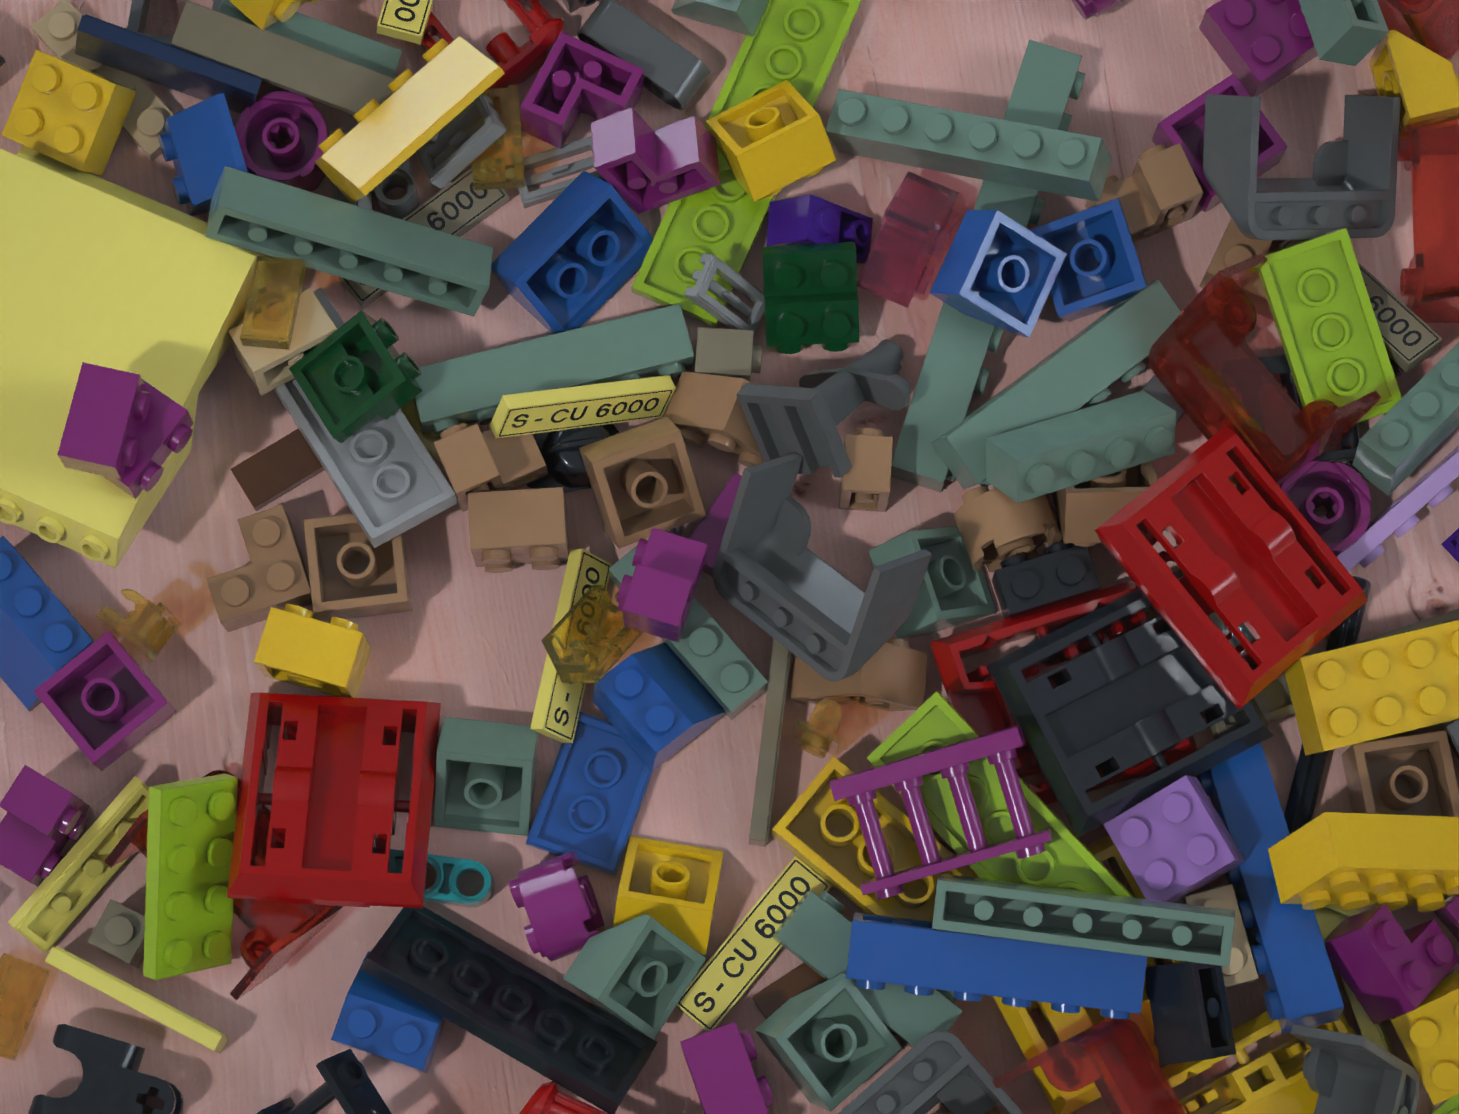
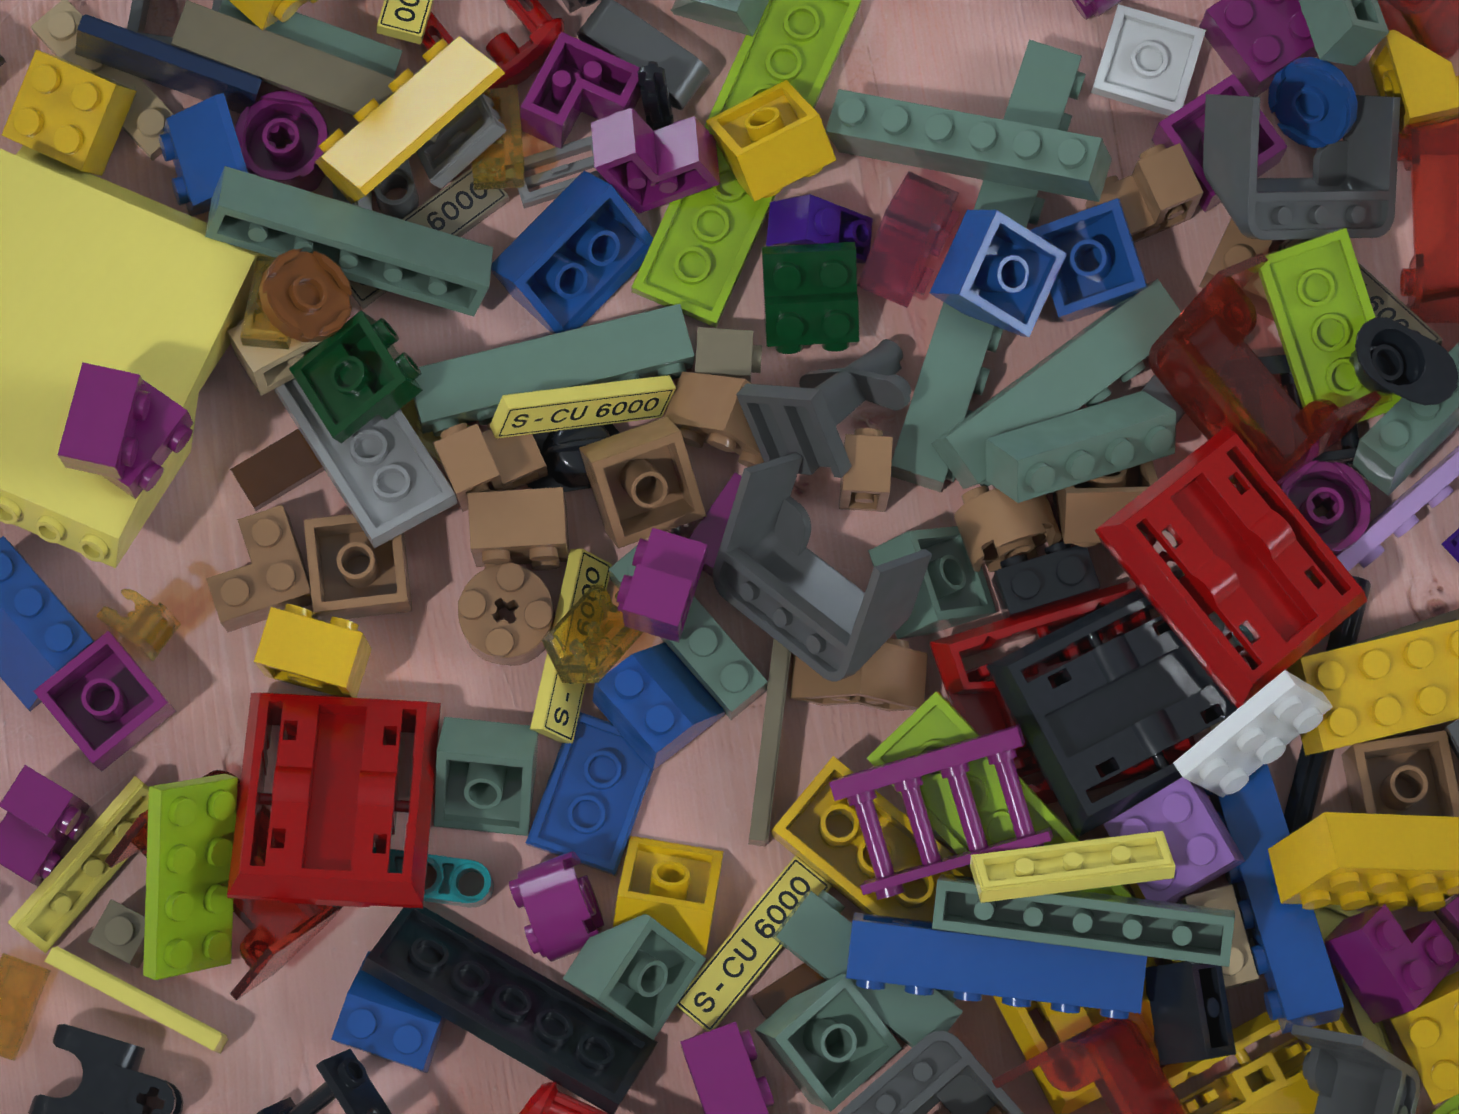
light grey tile [684,253,764,335] -> none
clear yellow hinge [794,699,842,759] -> none
none -> dark orange tile [259,249,352,342]
none -> medium nougat brick [458,563,555,666]
none -> black axle [638,61,674,131]
none -> light yellow tile [970,831,1176,903]
none -> white plate [1091,4,1206,116]
none -> white plate [1173,670,1333,797]
none -> blue tile [1268,57,1358,148]
none -> black piece [1349,317,1458,406]

